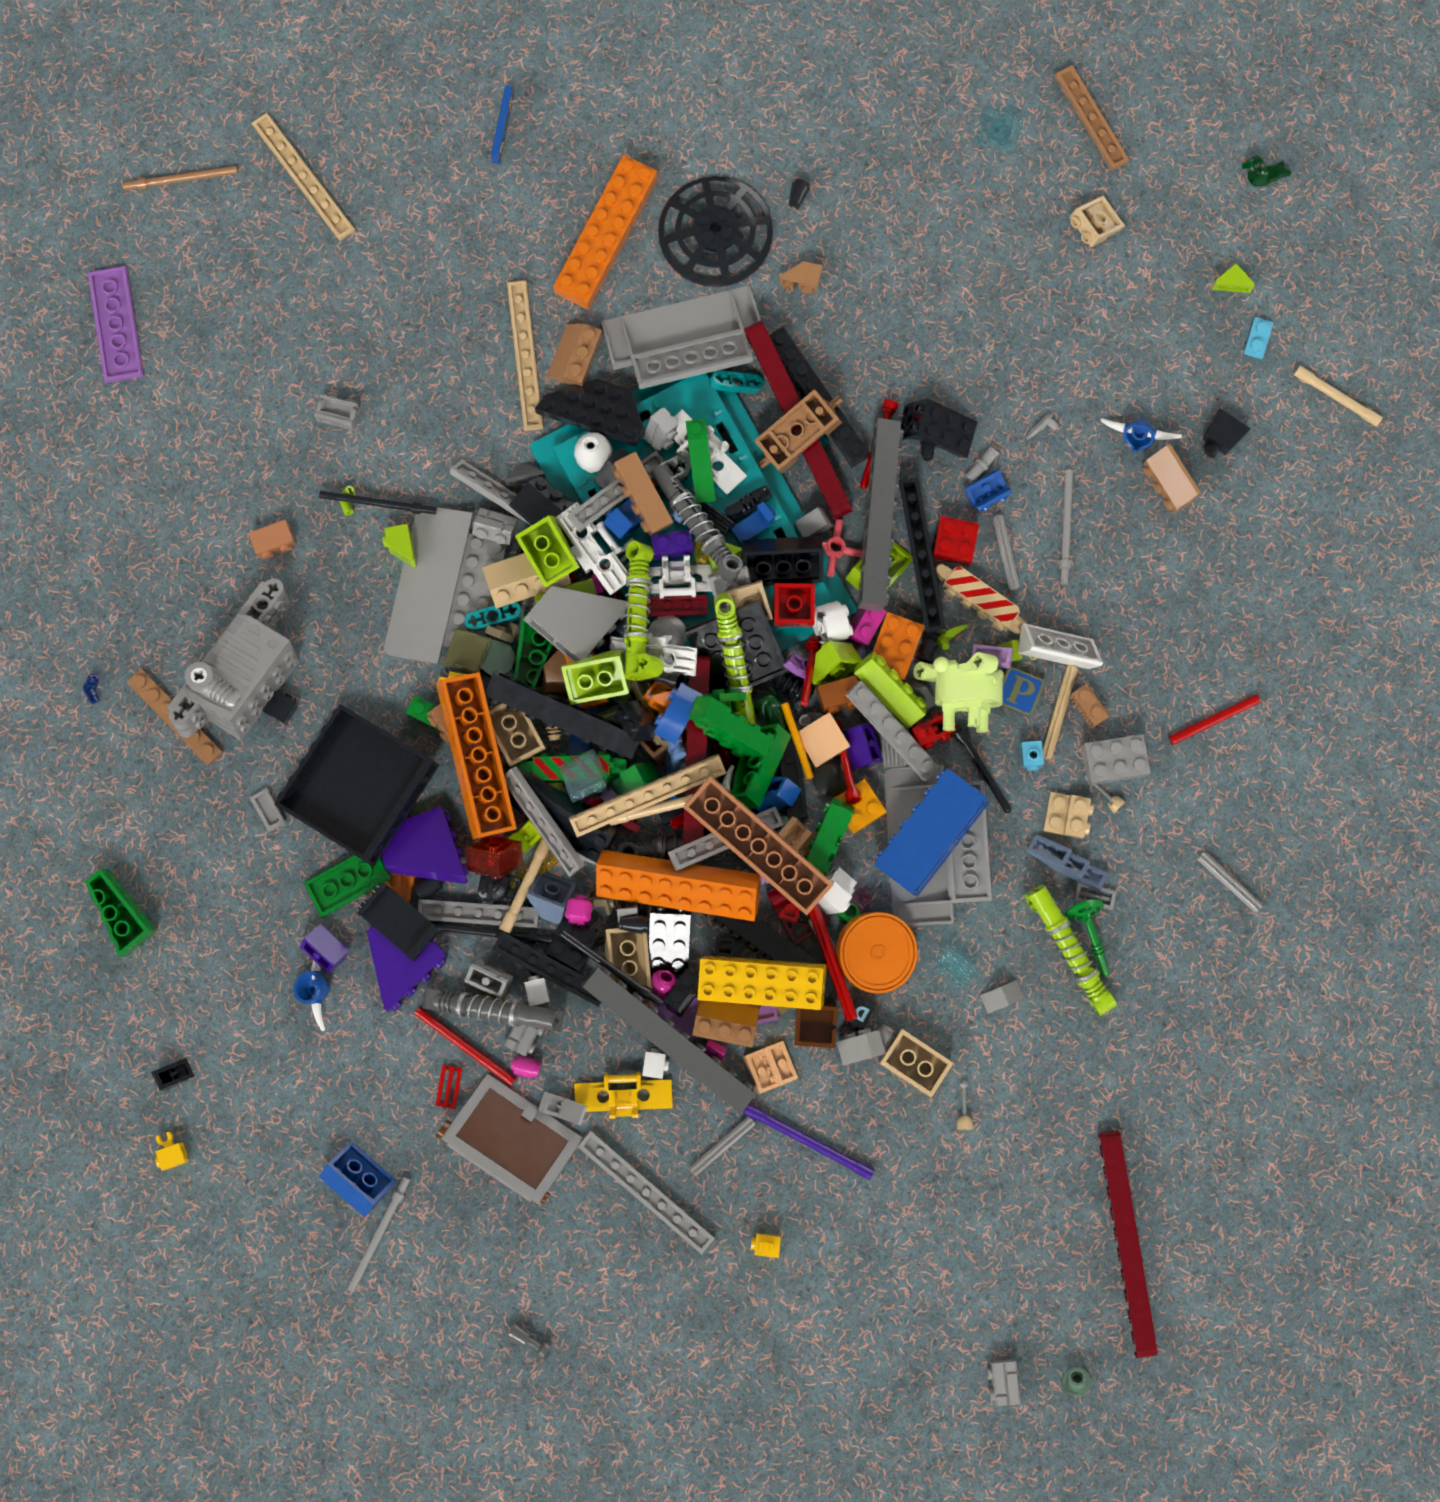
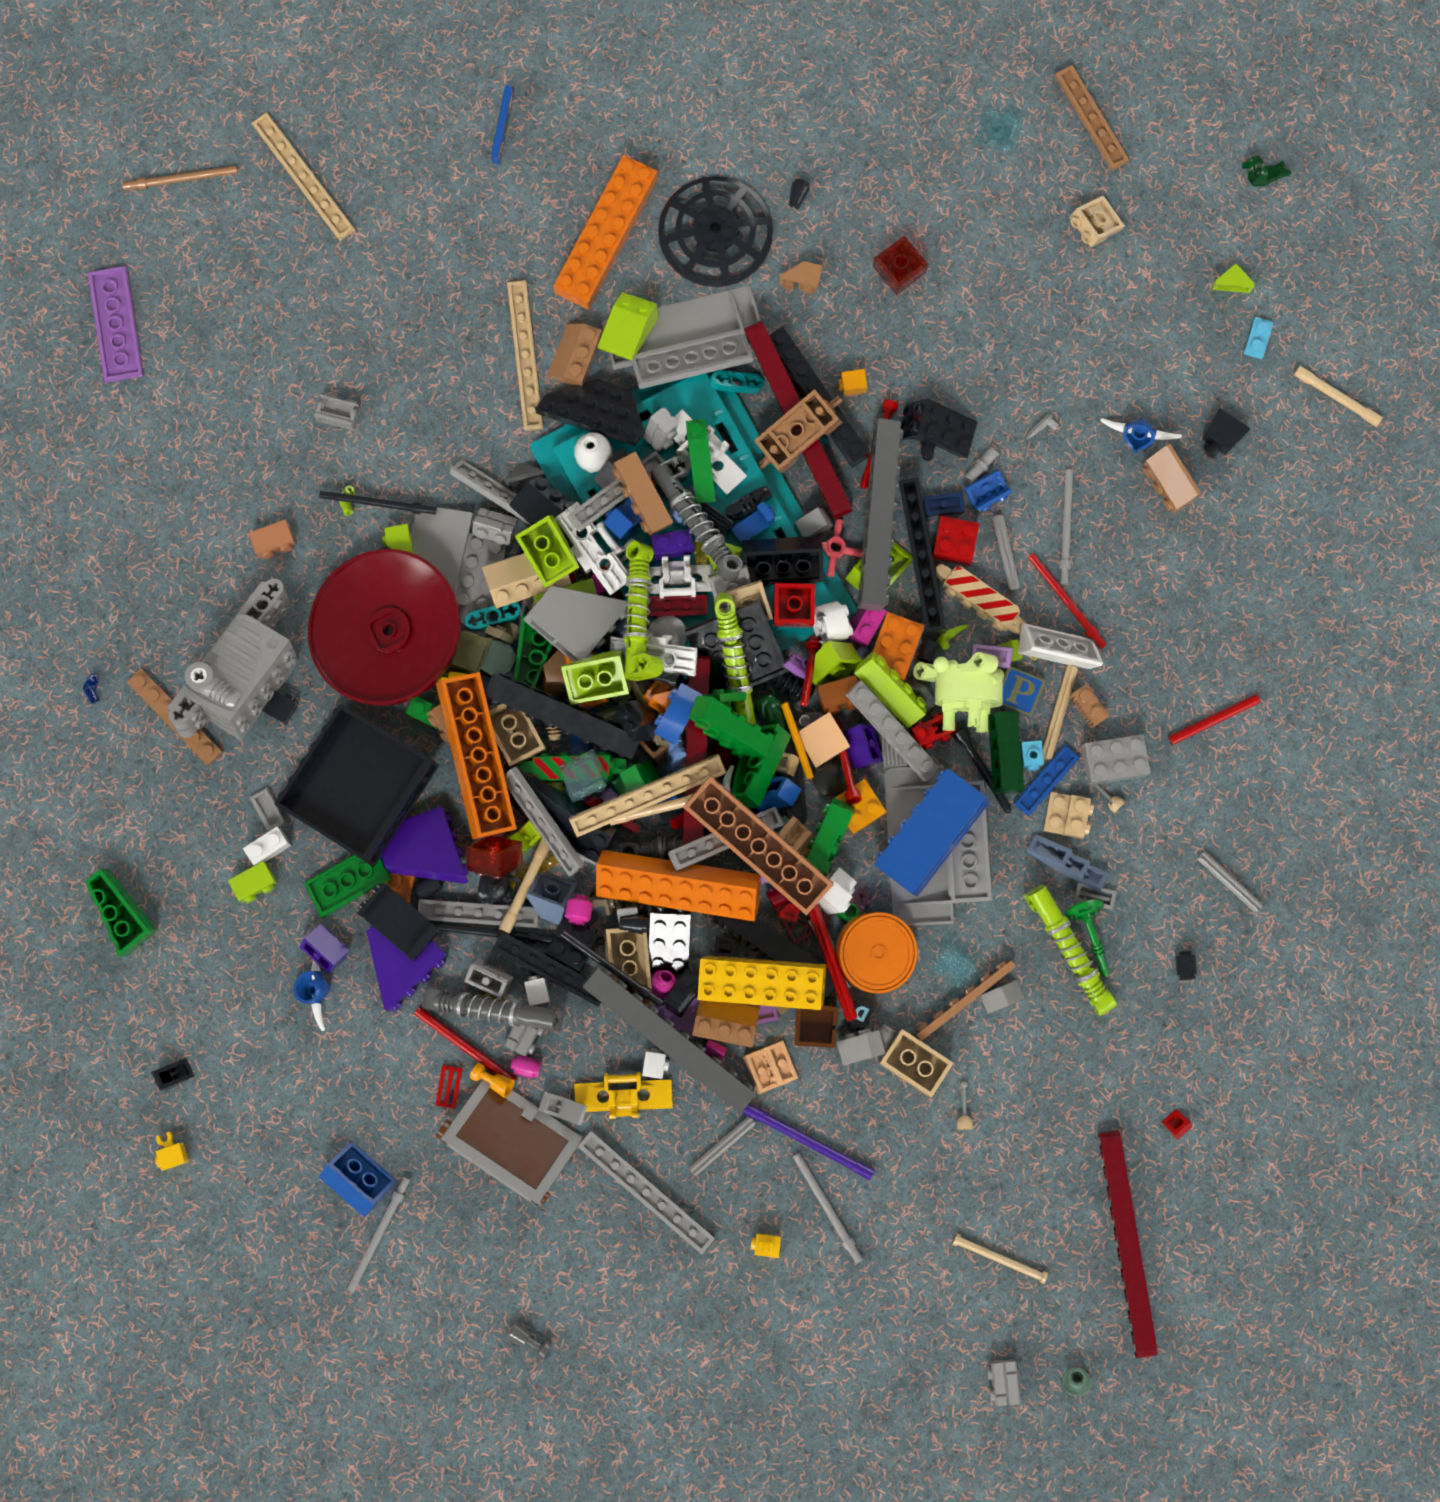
none -> lime brick [228,861,278,904]
none -> white brick [243,827,291,866]
none -> dark red dish [308,549,461,706]
none -> light orange piece [470,1063,515,1098]
none -> lime slope [598,292,659,360]
none -> tan slope [776,752,799,777]
none -> light grey bar [792,1153,863,1264]
none -> light orange brick [838,369,867,396]
none -> clear red brick [873,236,929,295]
none -> medium nougat plate [915,960,1016,1041]
none -> dark blue plate [923,492,965,517]
none -> tan bar [952,1233,1048,1284]
none -> dark green brick [988,712,1025,794]
none -> blue tile [1014,745,1080,817]
none -> red bar [1028,553,1107,649]
none -> red slope [1162,1109,1192,1140]
none -> black brick [1175,951,1197,980]

